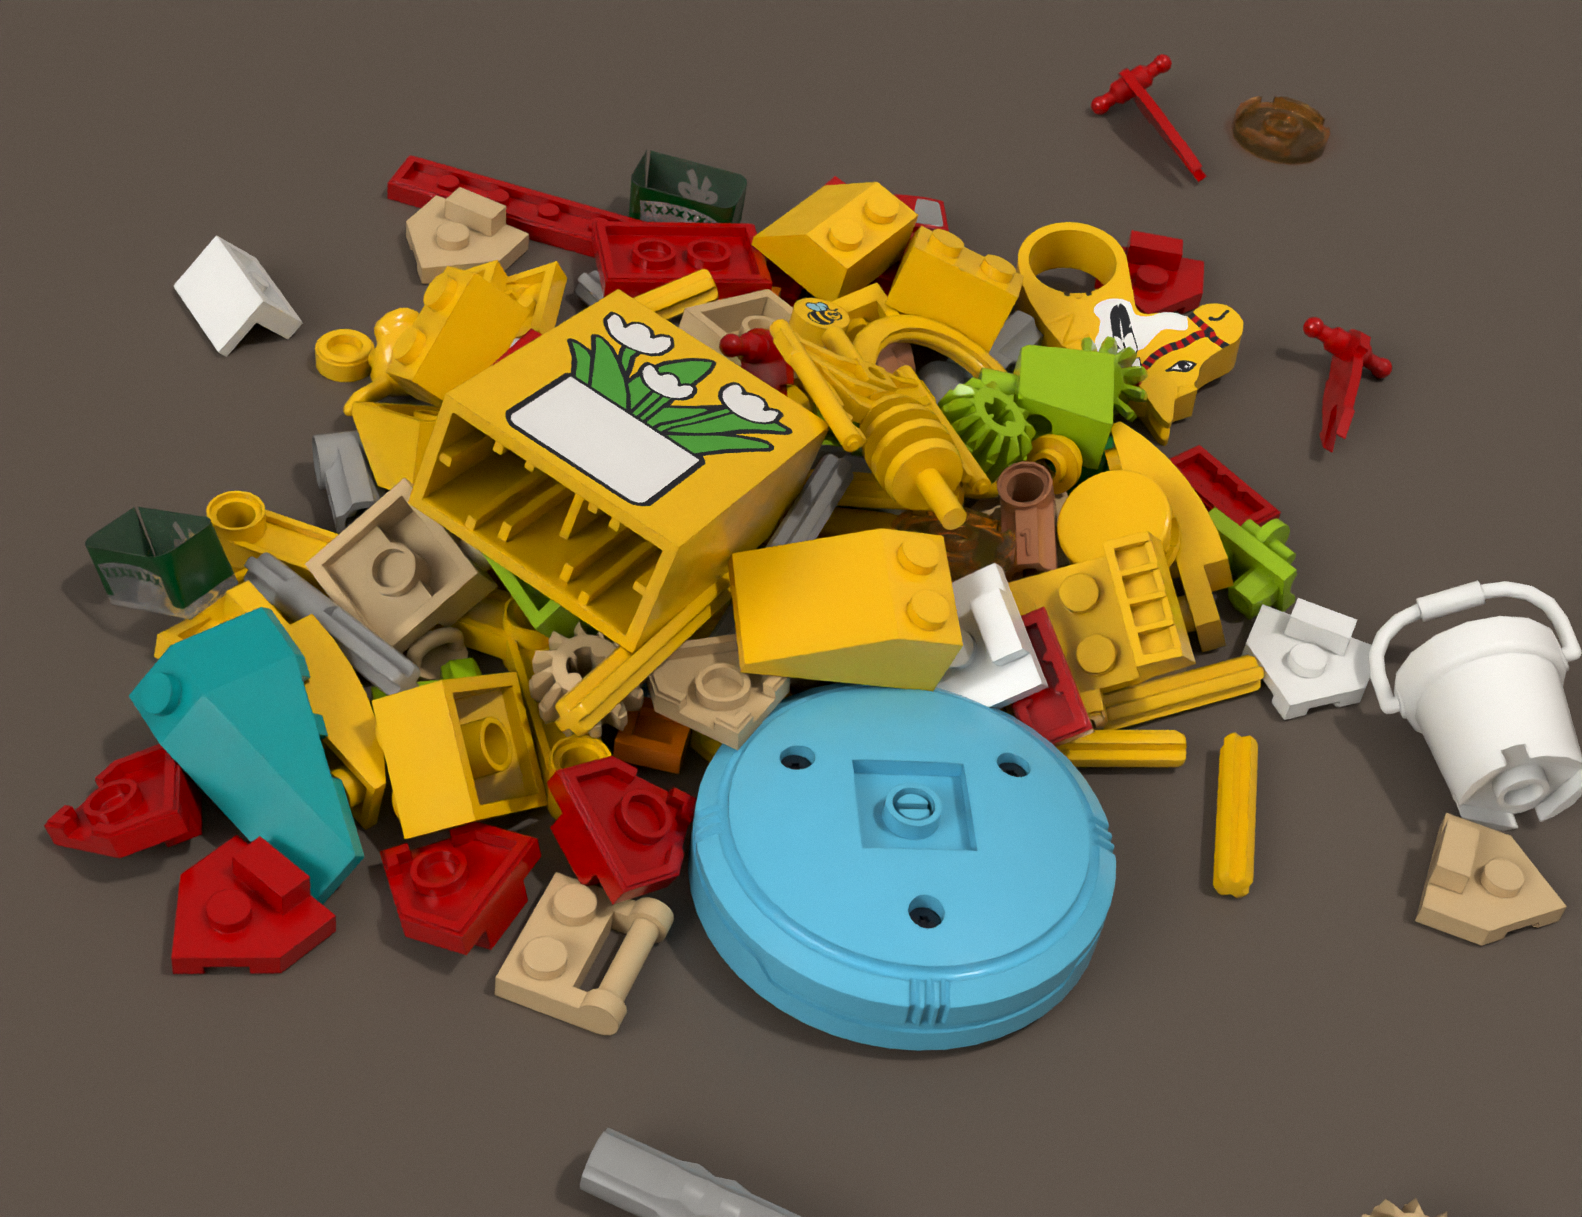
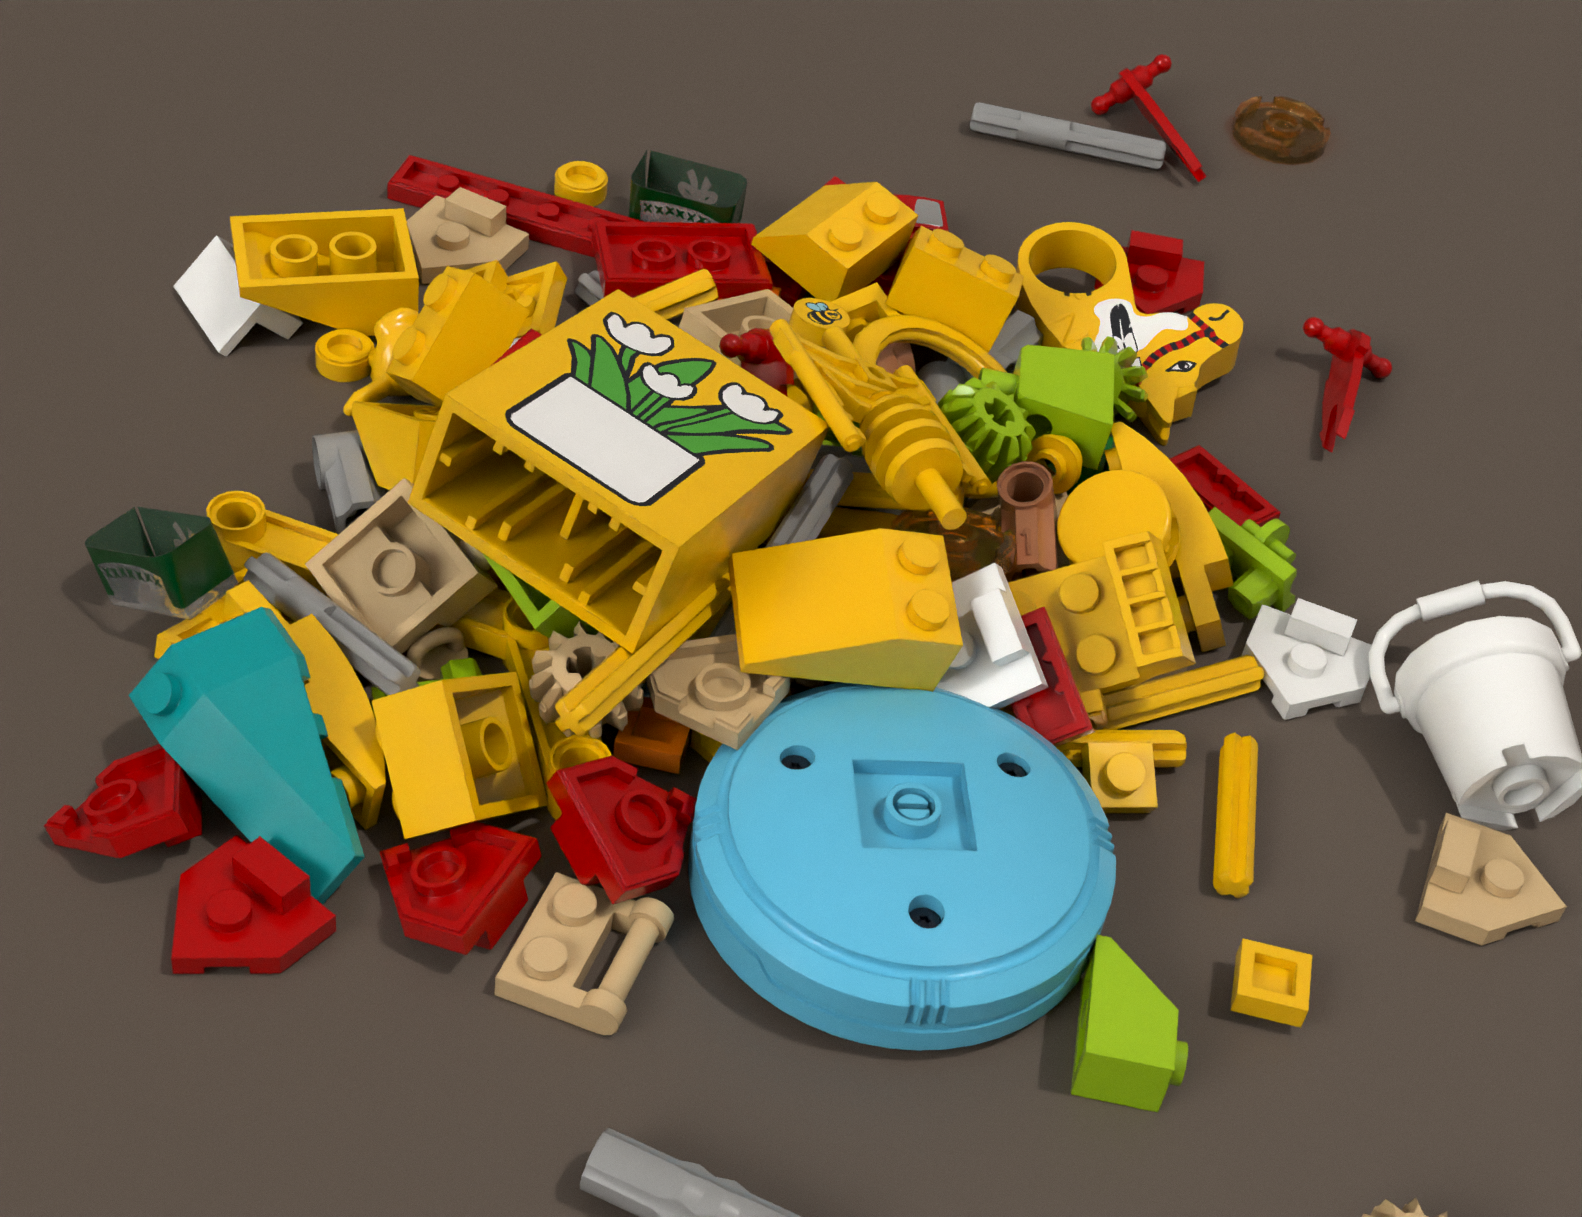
none -> yellow slope [230,208,419,336]
none -> yellow tile [554,161,608,207]
none -> light grey axle [970,102,1166,170]
none -> lime slope [1071,935,1188,1113]
none -> yellow plate [1081,742,1158,813]
none -> yellow plate [1230,938,1312,1028]

